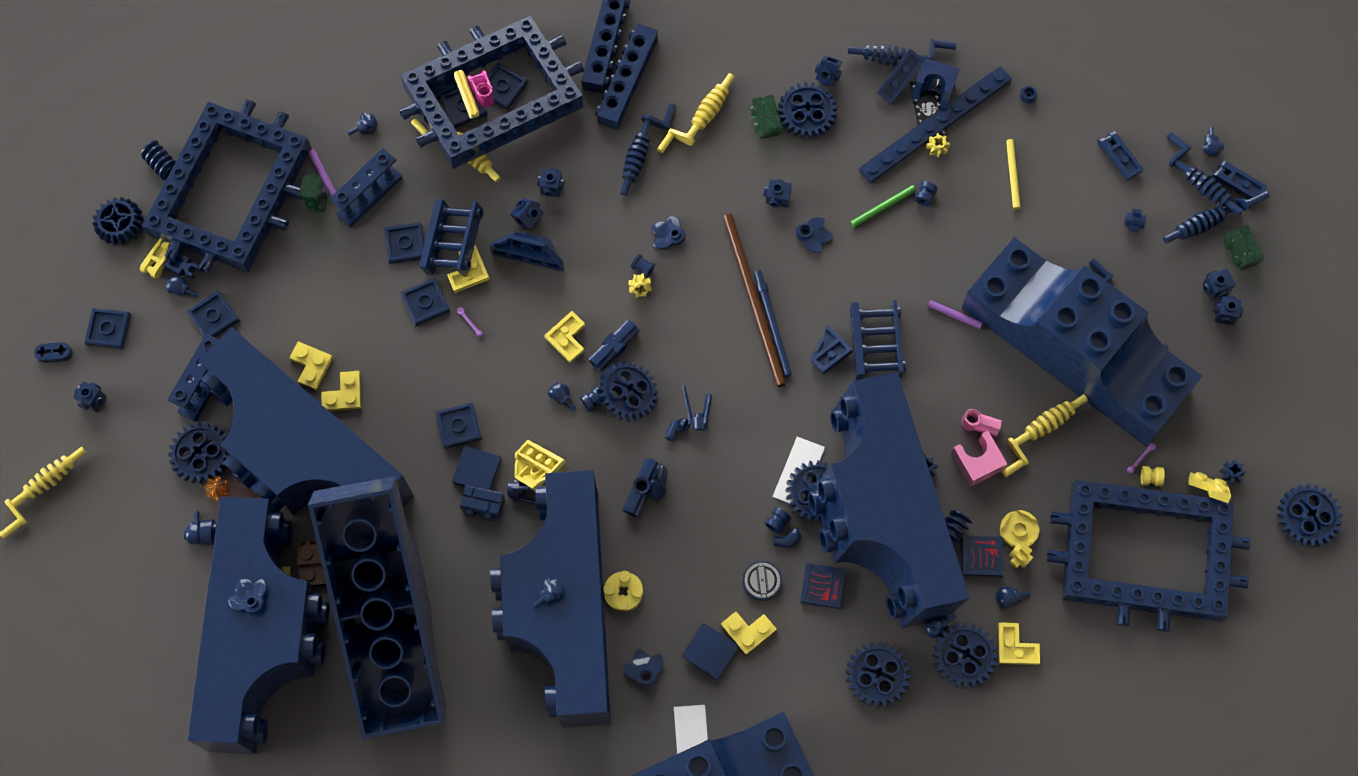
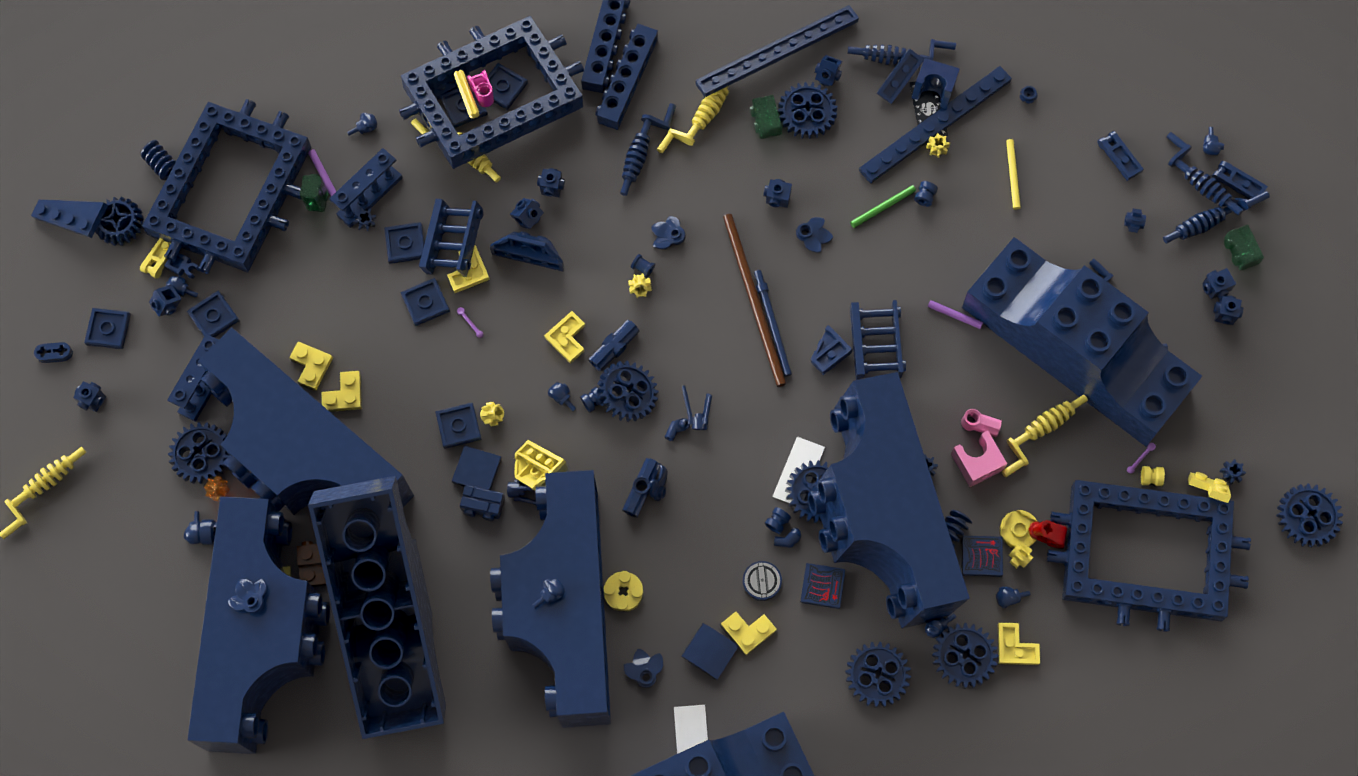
none -> dark blue wing [31,199,108,238]
none -> dark blue brick [149,284,181,317]
none -> dark blue gear [353,208,376,232]
none -> light yellow gear [480,402,504,426]
none -> dark blue plate [695,5,859,97]
none -> red piece [1029,520,1068,548]

